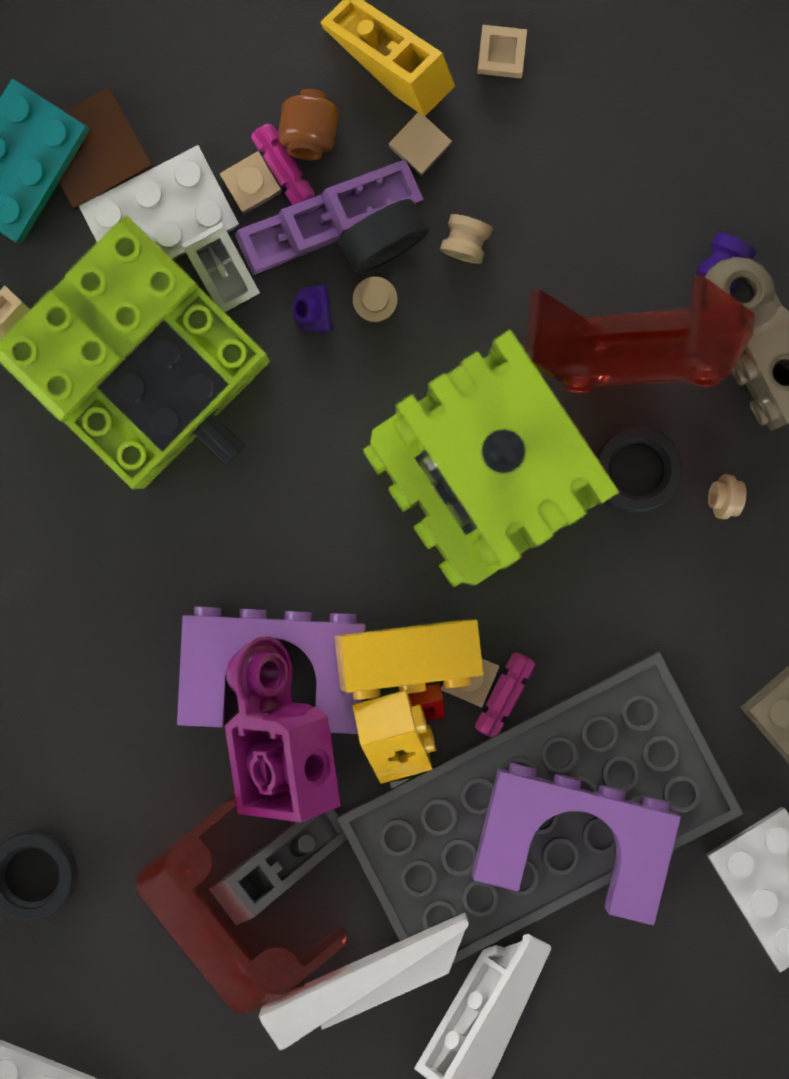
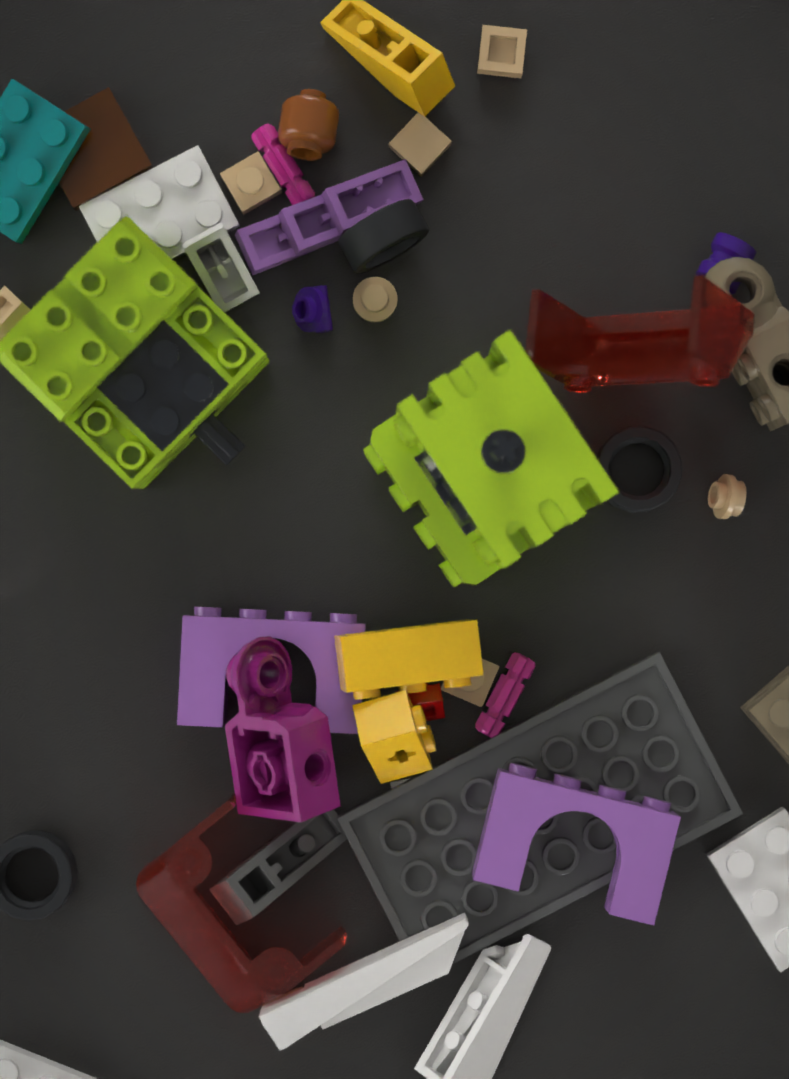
tan wheel [440,214,493,264] -> none

